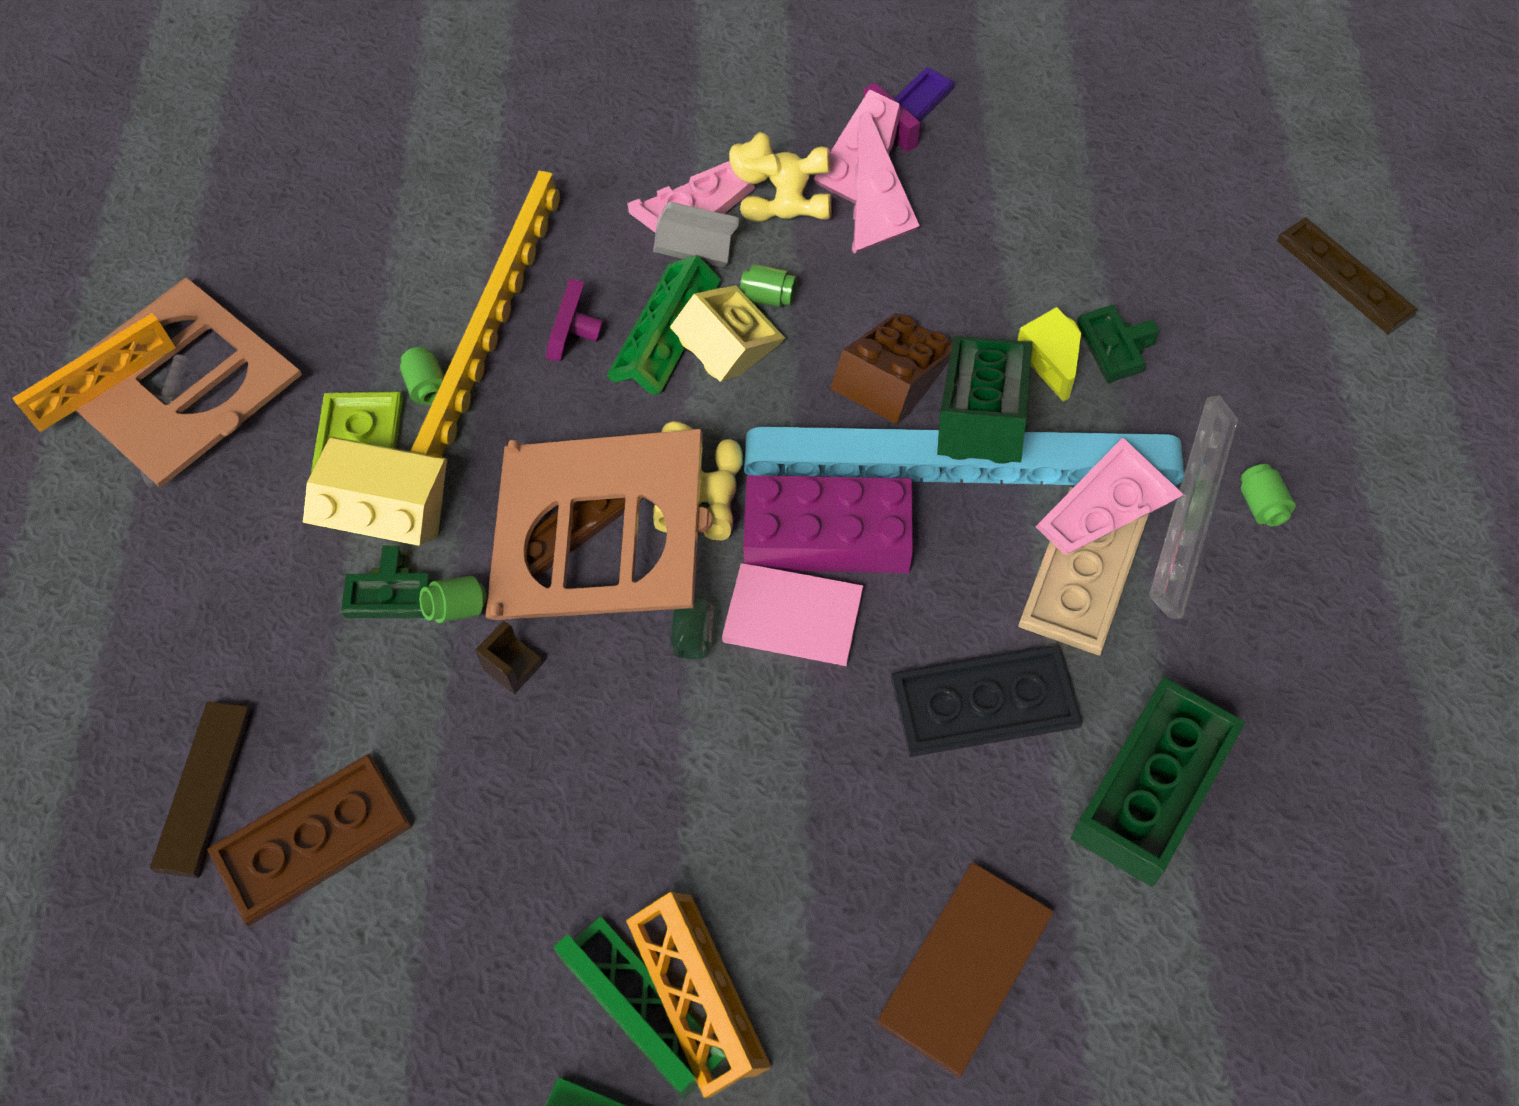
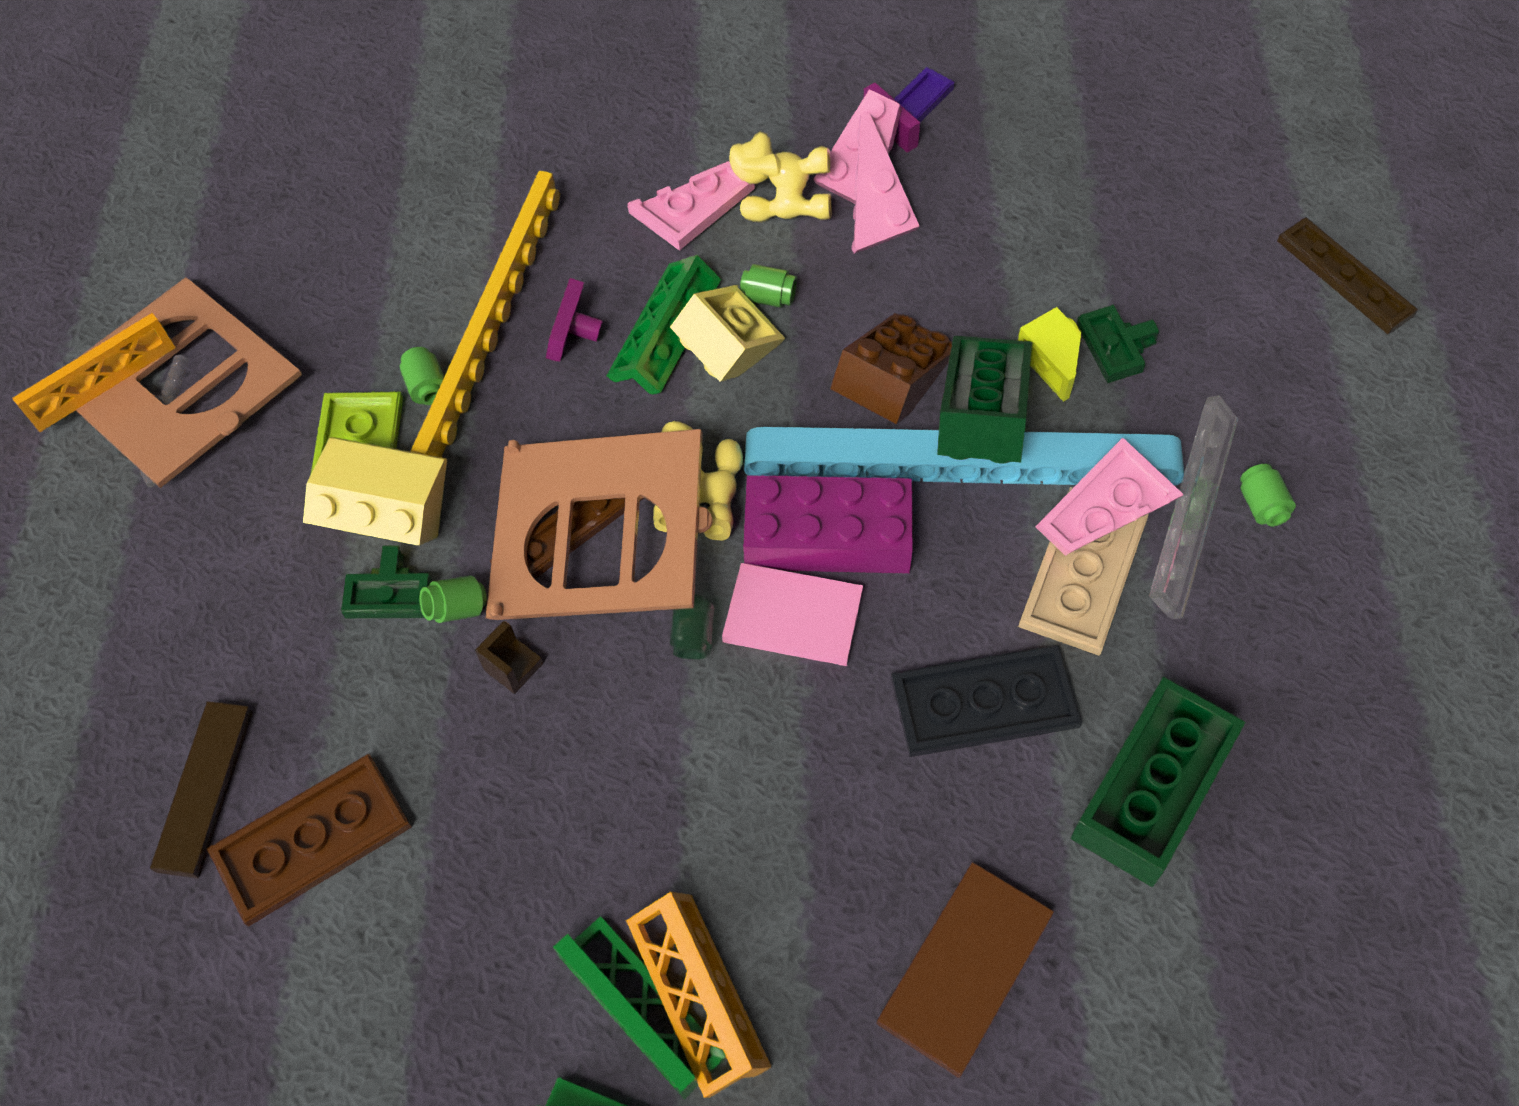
light grey panel [653,201,739,267] -> none

